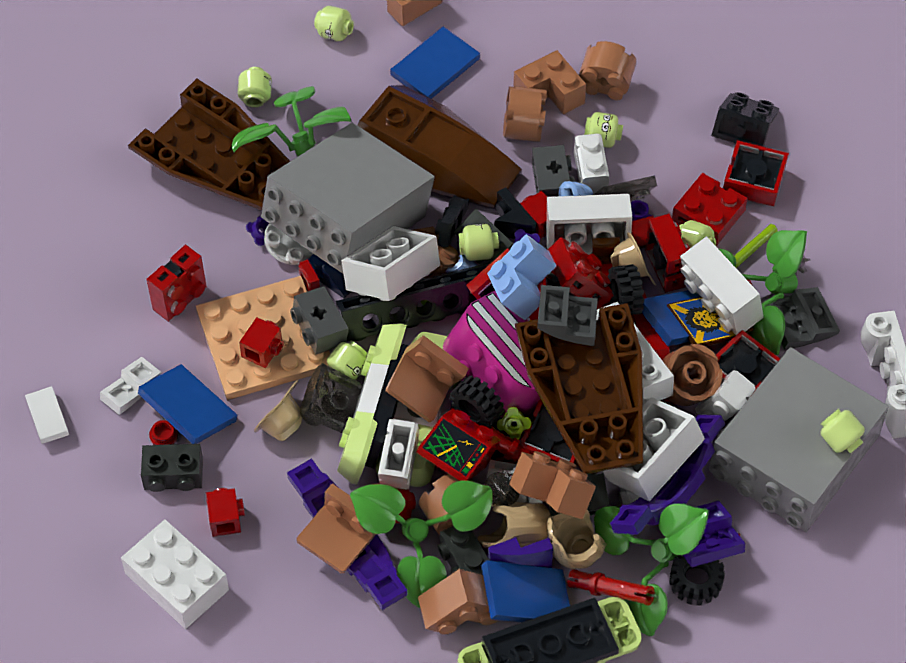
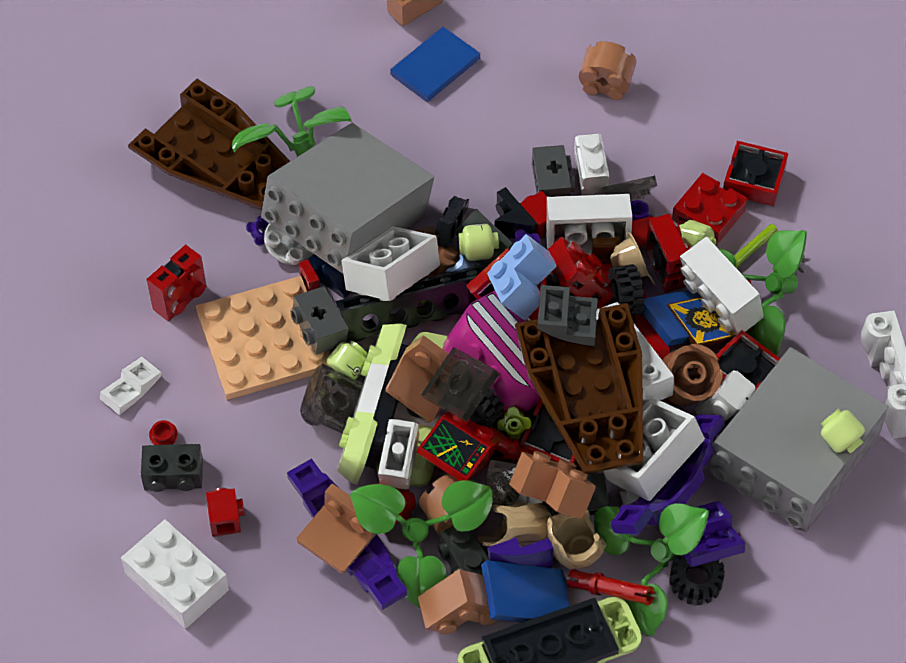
white slope [25,386,69,444] -> none
blue tile [138,364,238,444] -> none
yellowish green head [237,67,272,107] -> none
red brick [239,317,284,368] -> none
tan piece [254,380,302,441] -> none
yellowish green head [314,6,354,41] -> none
reddish brown wedge [357,85,522,208] -> none
nougat brick [503,86,546,142] -> none
nougat brick [513,50,586,114] -> none
light blue arm [559,181,593,196] -> none
yellowish green head [584,112,623,148] -> none
black bracket [711,92,779,147] -> none
dark grey slope [767,287,840,350] -> none
none -> clear smoke plate [421,347,499,422]

